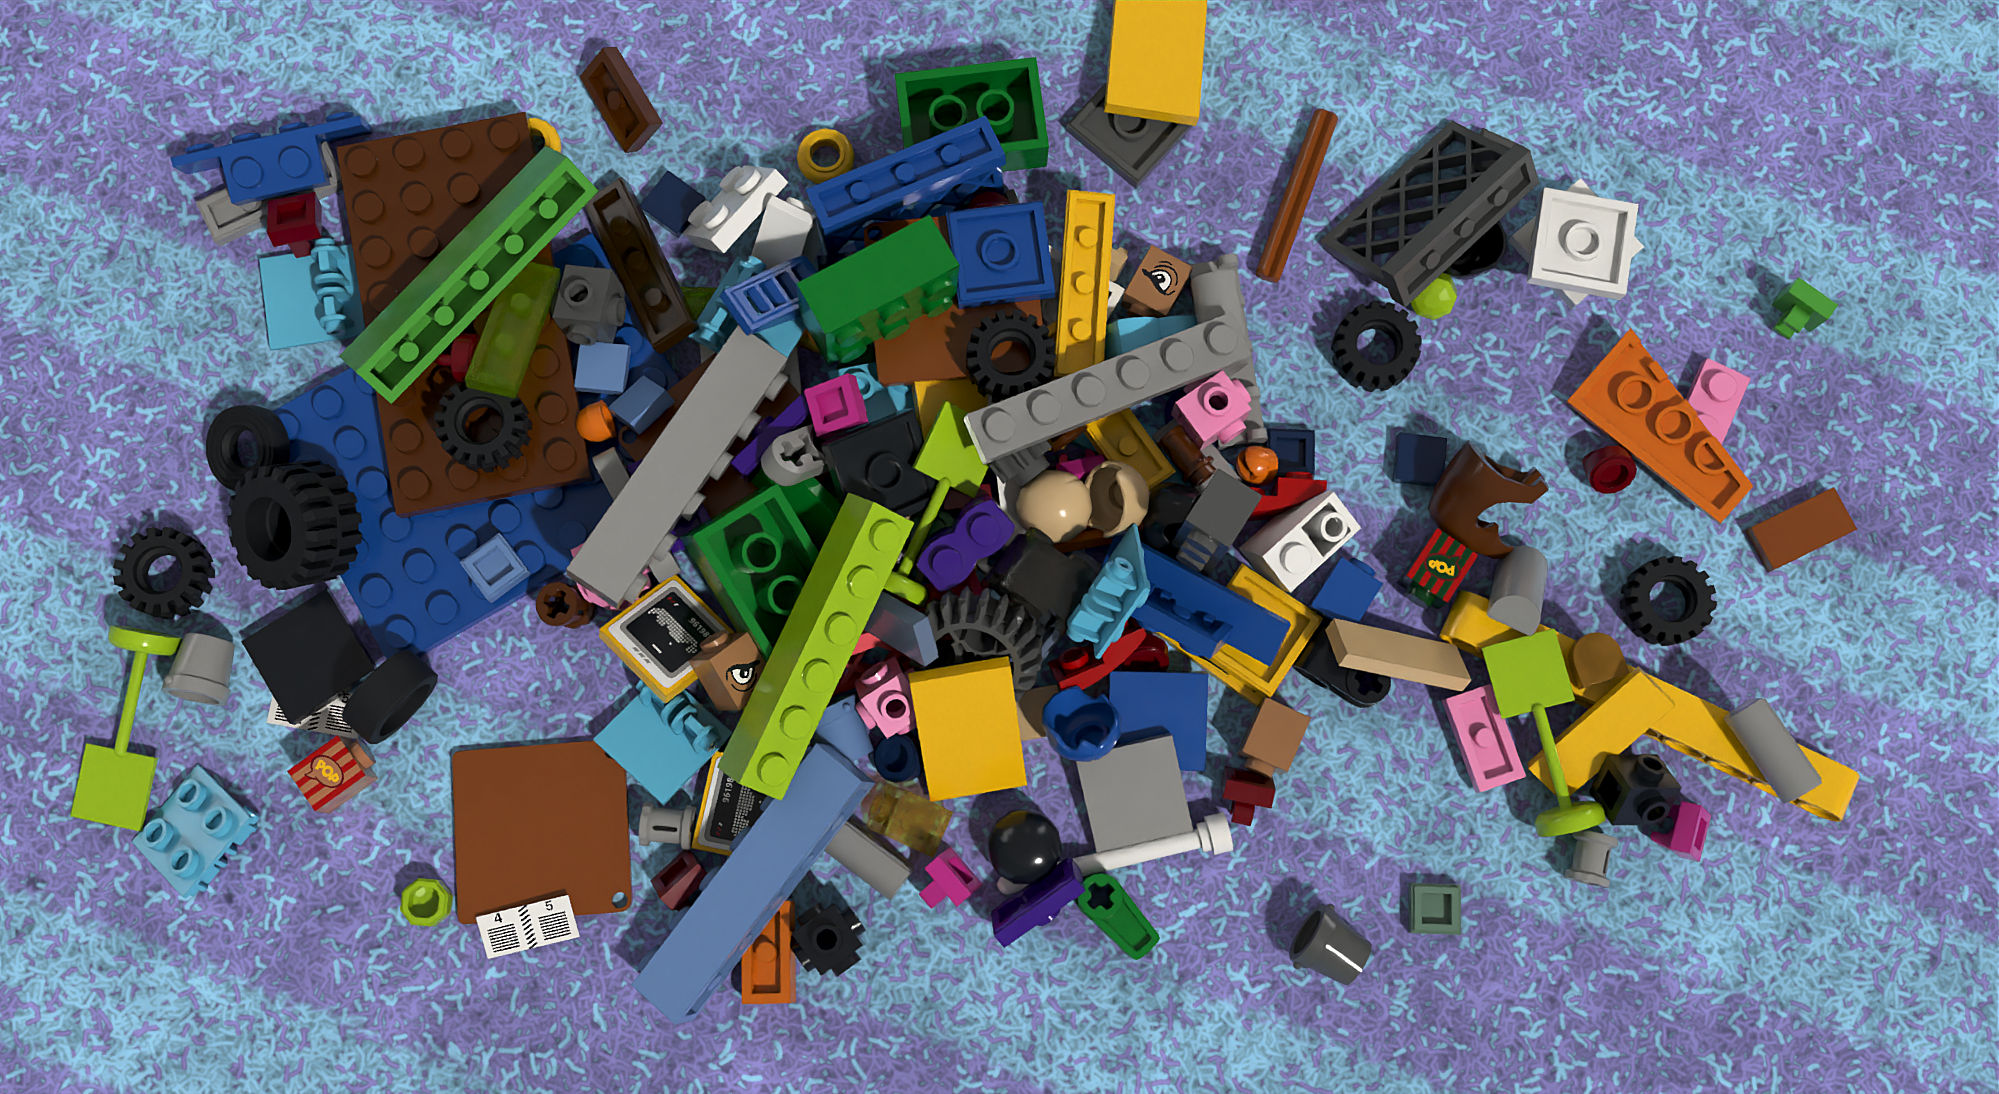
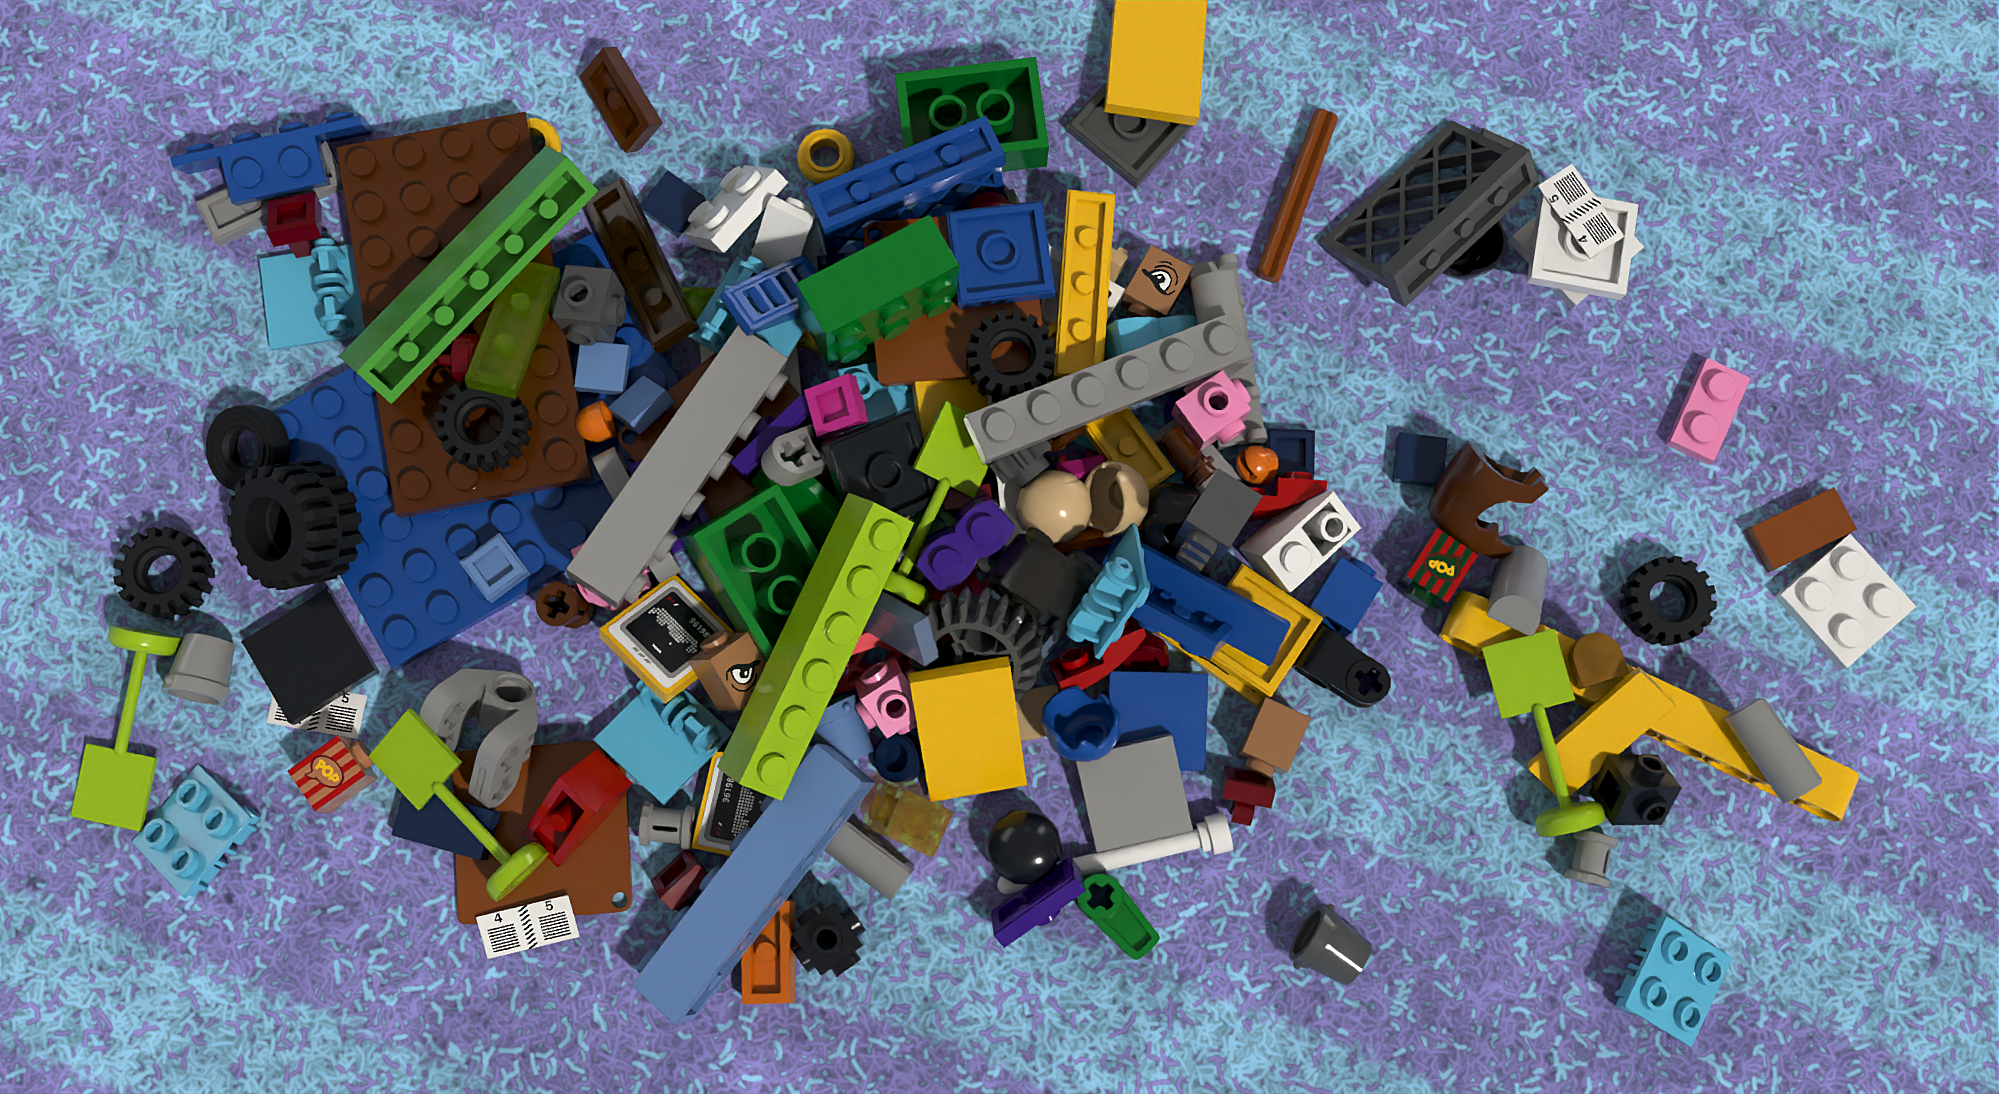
black tyre [342,650,438,744] -> none
lime tile [400,878,453,927] -> none
dark pink tile [919,847,983,909] -> none
tan tile [1325,618,1471,692] -> none
black tyre [1331,301,1422,392] -> none
sand green tile [1408,883,1461,935] -> none
lime tile [1410,273,1457,320] -> none
bright pink plate [1442,684,1526,793] -> none
orange wing [1567,328,1753,525] -> none
dark red tile [1582,446,1637,494] -> none
dark pink tile [1651,801,1711,862] -> none
bright green tile [1771,277,1838,340] -> none
none -> lime piece [368,708,549,902]
none -> dark blue tile [391,794,501,860]
none -> light grey piece [419,668,538,809]
none -> red slope [522,749,632,868]
none -> white sticker [1537,164,1625,259]
none -> medium azure hinge [1615,915,1733,1047]
none -> white plate [1775,534,1917,670]

